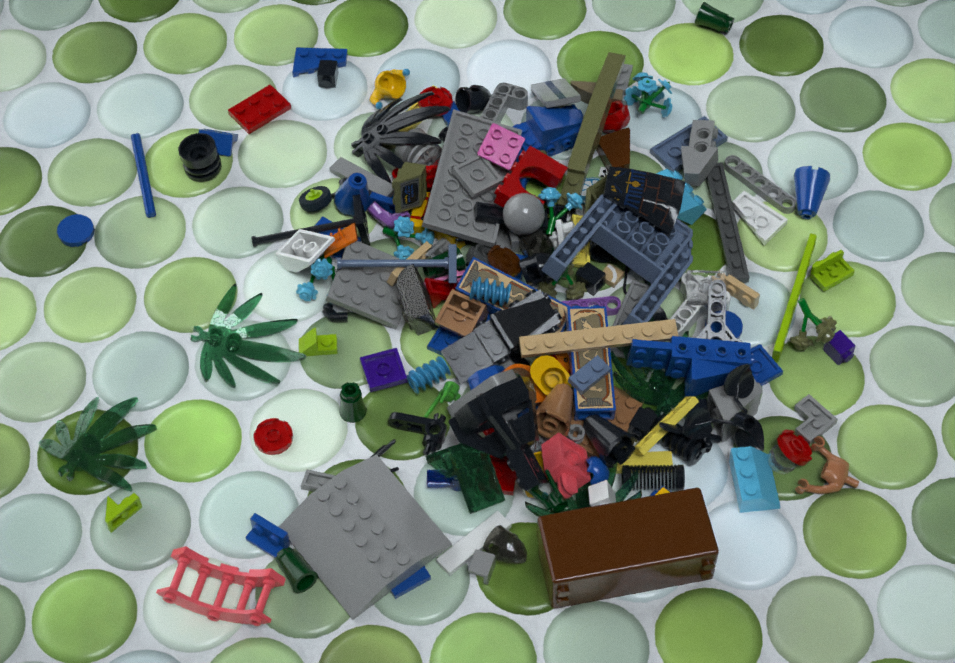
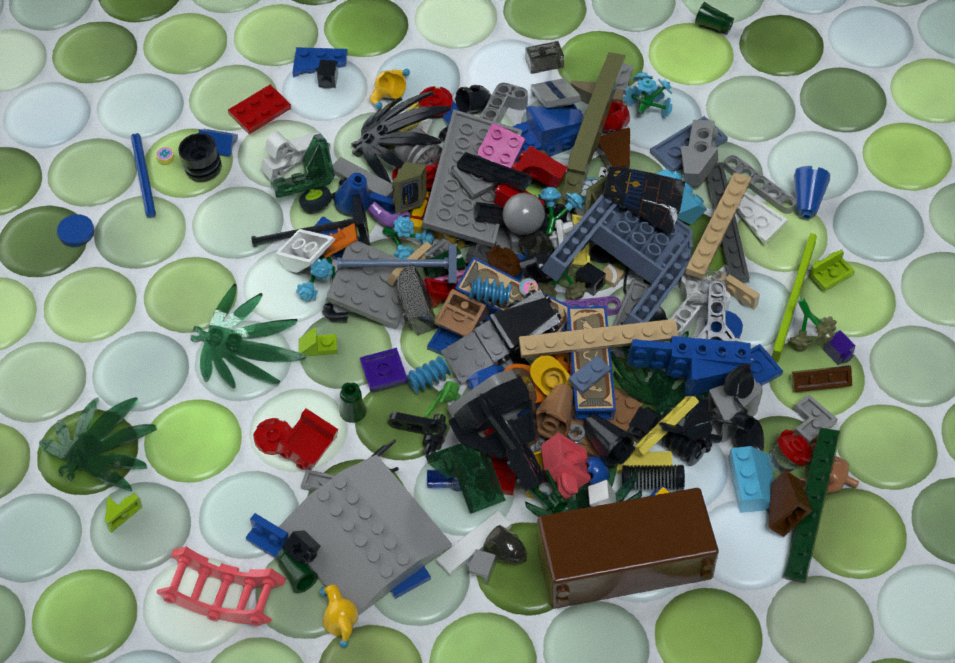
none -> tile [156,147,174,164]
none -> white beam [261,131,331,183]
none -> clear green bracket [270,133,335,198]
none -> red panel [277,408,339,470]
none -> black brick [282,530,321,564]
none -> yellow piece [320,584,359,648]
none -> black tile [457,152,532,191]
none -> tile [519,278,538,298]
none -> clear smoke panel [525,41,564,74]
none -> tan plate [685,172,751,279]
none -> reddish brown slope [768,470,813,537]
none -> dark green plate [785,428,841,583]
none -> reddish brown plate [792,365,853,392]

